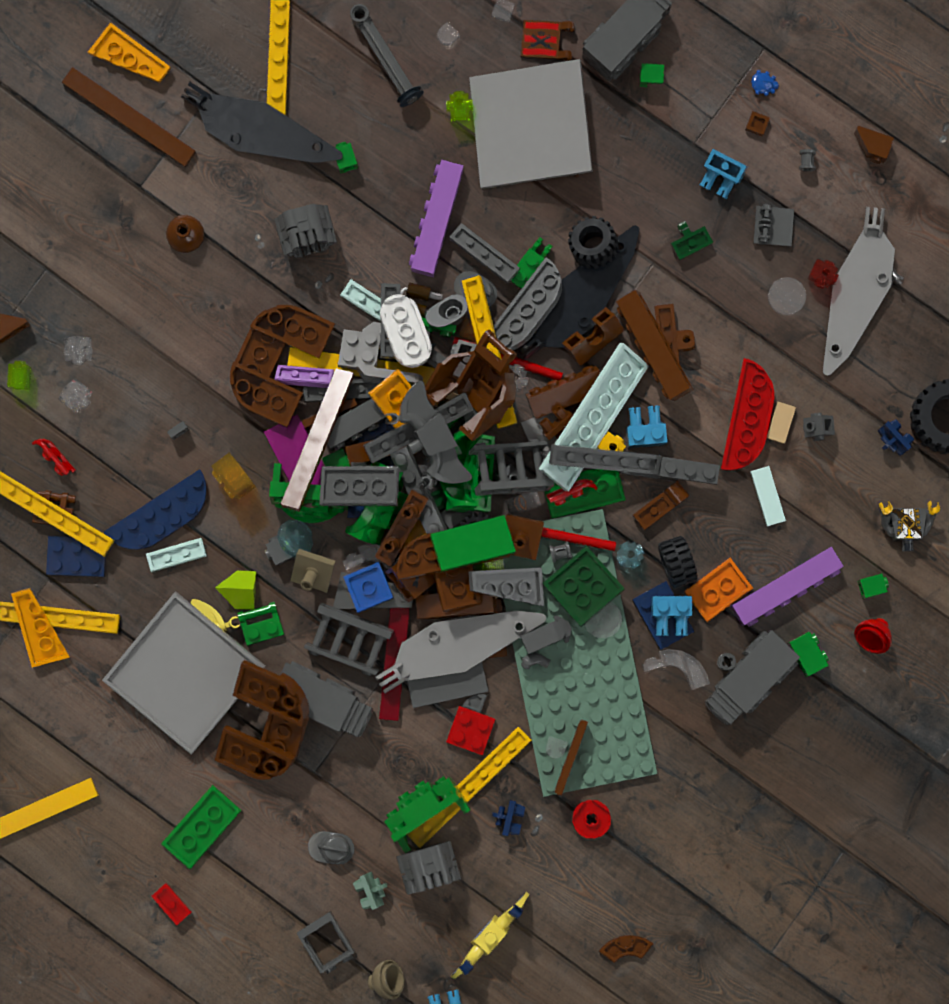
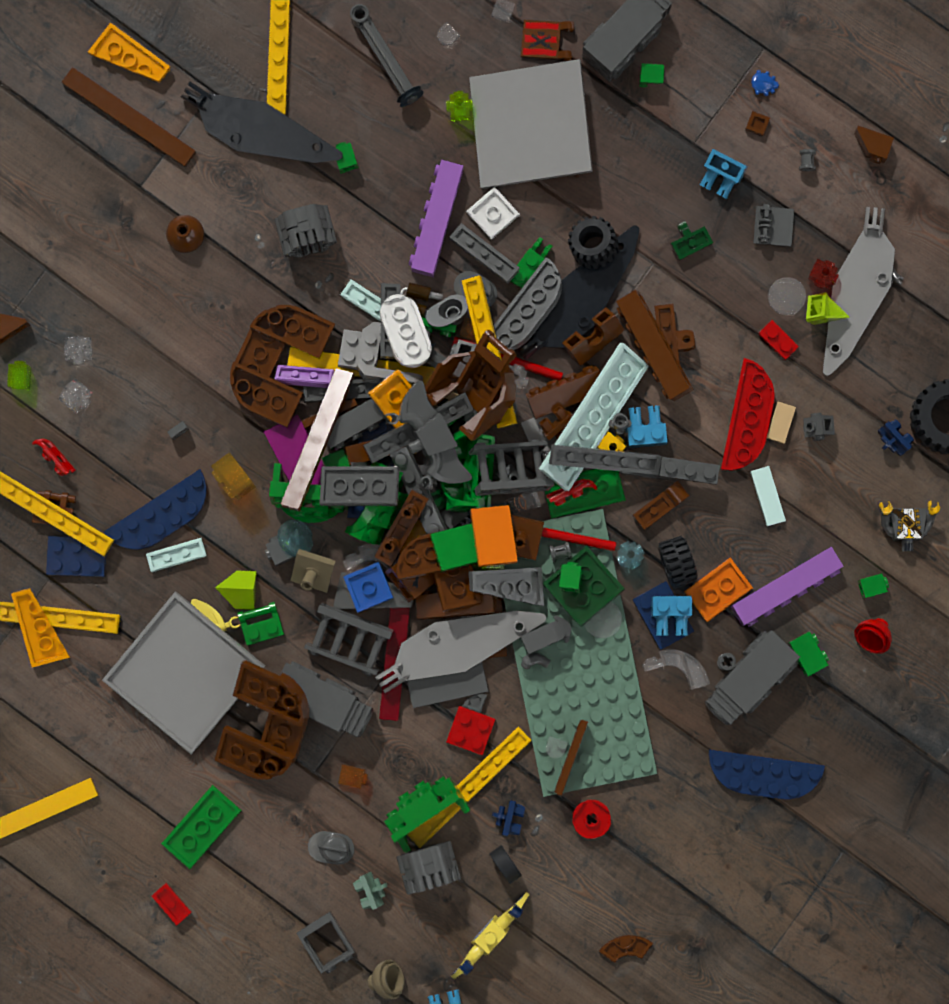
none -> clear orange bracket [338,764,368,789]
none -> white tile [466,187,520,240]
none -> orange tile [470,505,518,567]
none -> black tyre [489,845,522,884]
none -> green brick [559,562,583,593]
none -> dark grey plate [608,413,632,435]
none -> dark blue plate [709,750,825,799]
none -> red plate [758,320,799,361]
none -> lime slope [806,292,850,325]

